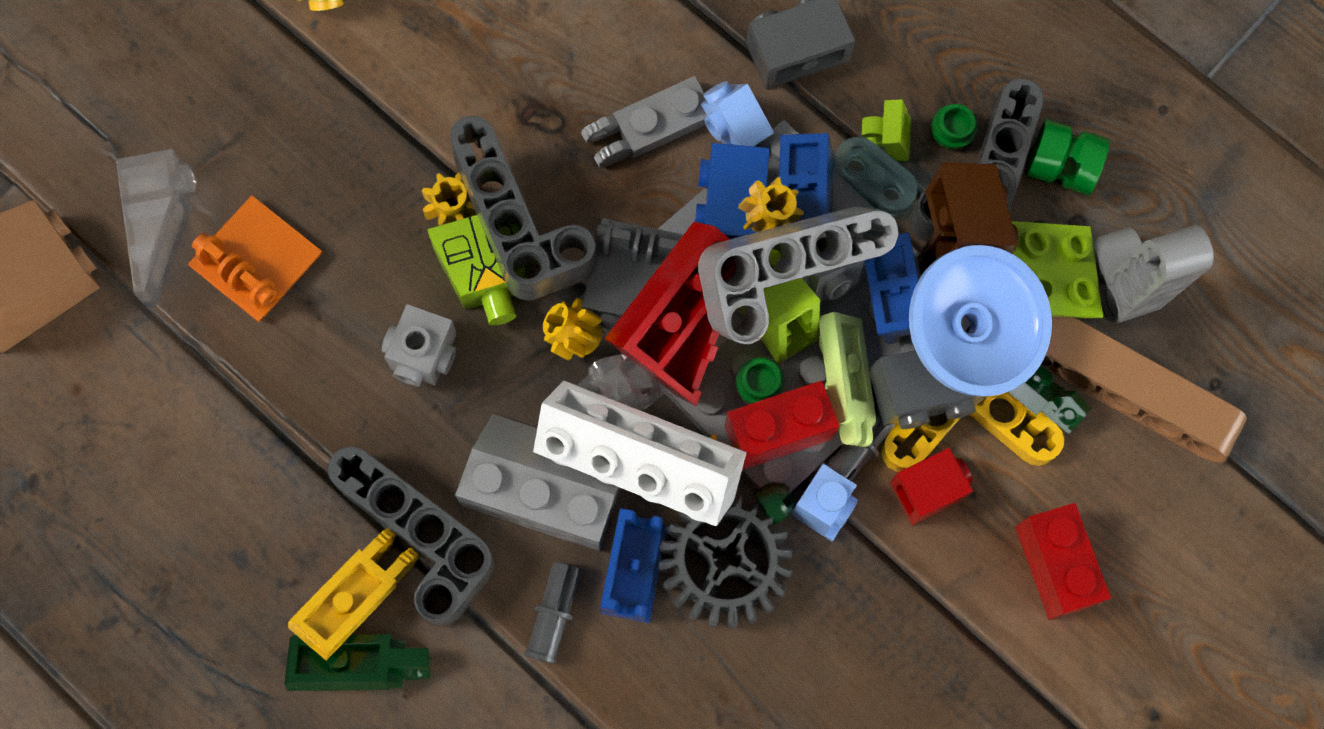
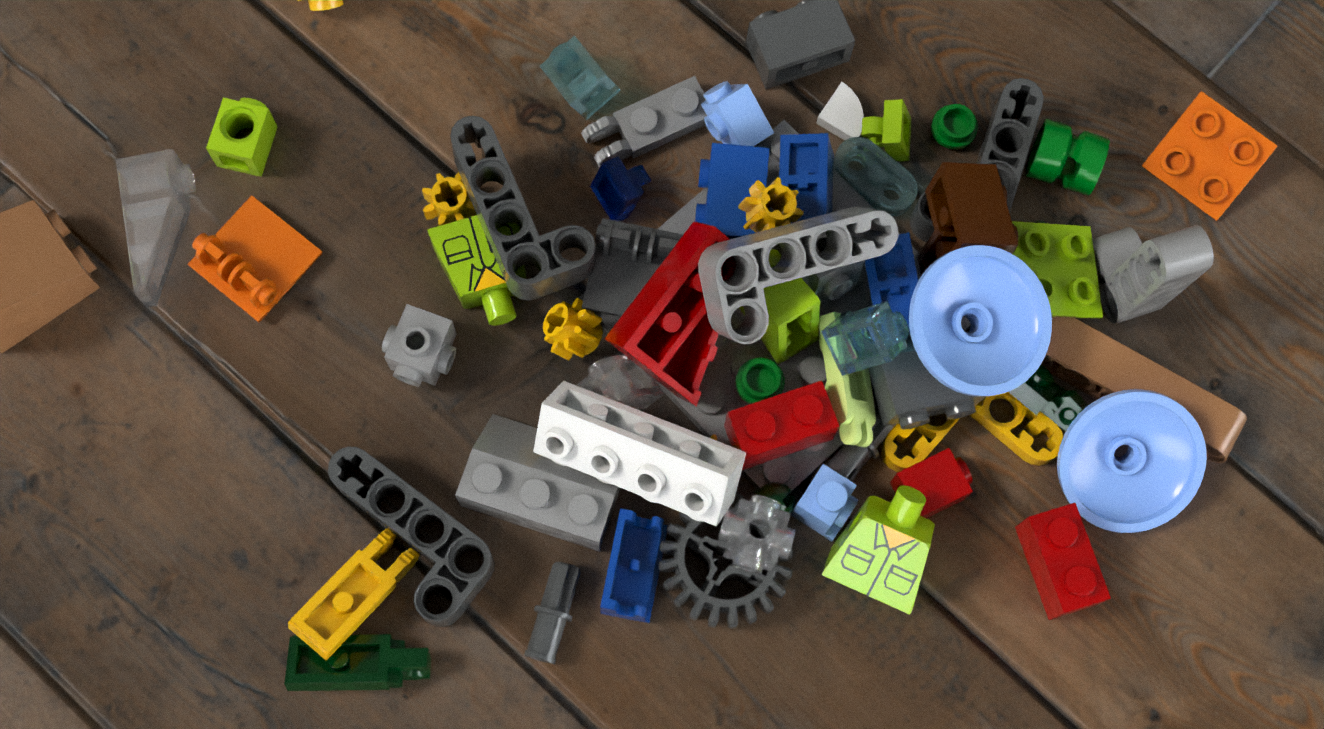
none -> lime brick [206,97,278,177]
none -> clear light blue brick [540,36,621,120]
none -> clear blue tile [590,156,651,221]
none -> clear brick [718,495,796,574]
none -> white tile [816,82,864,147]
none -> clear light blue brick [821,301,909,376]
none -> torso [822,485,935,615]
none -> light blue dish [1057,389,1207,533]
none -> orange hinge [1142,91,1278,221]

